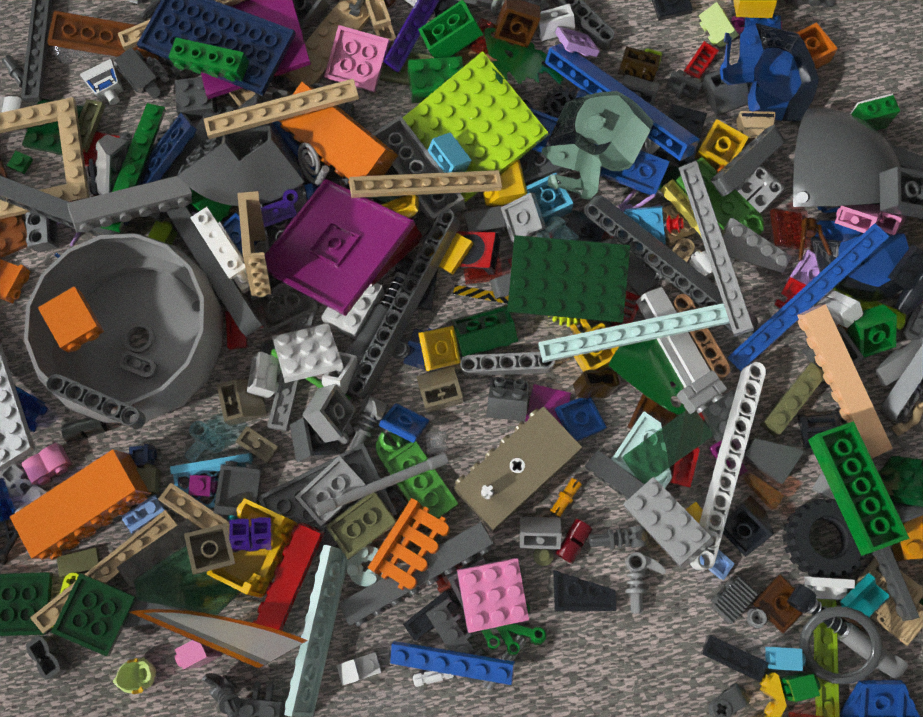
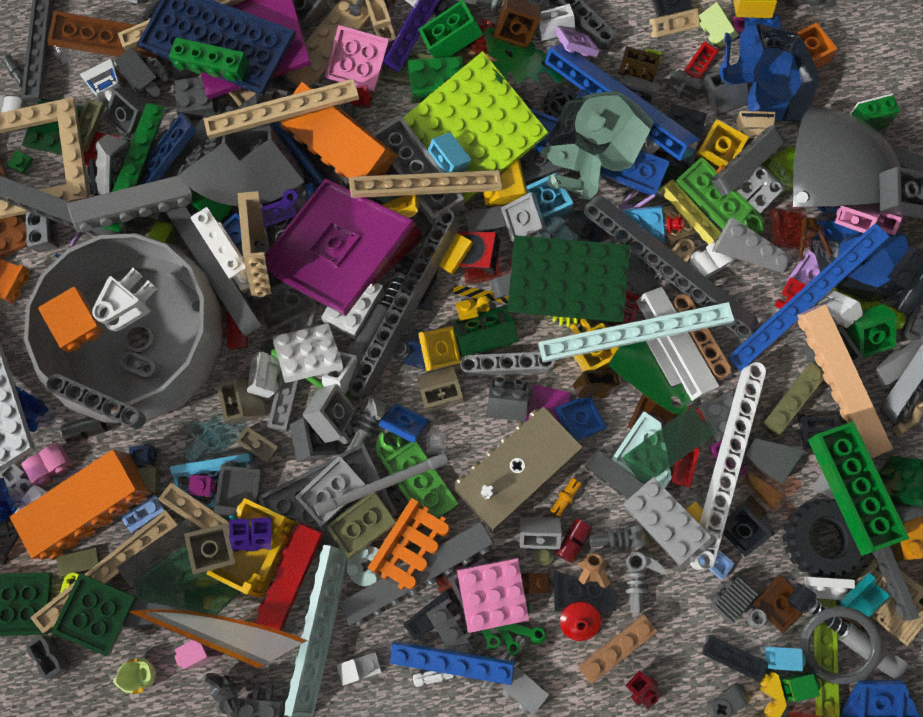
light grey piece [298,142,329,185] -> none
light grey brick [677,370,727,414] -> none
light grey plate [679,161,754,336] -> none
none -> white piece [92,268,157,331]
none -> dark grey slope [104,86,148,134]
none -> red bracket [348,85,373,108]
none -> yellow plate [455,296,490,321]
none -> light grey brick [500,666,549,715]
none -> reddish brown bracket [521,572,550,595]
none -> red dish [560,601,601,641]
none -> medium nougat rock [577,553,611,588]
none -> medium nougat brick [577,615,657,684]
none -> dark red brick [625,670,663,710]
none -> white sticker [646,339,682,386]
none -> tan plate [649,8,700,38]
none -> clear neon green slope [761,146,796,193]

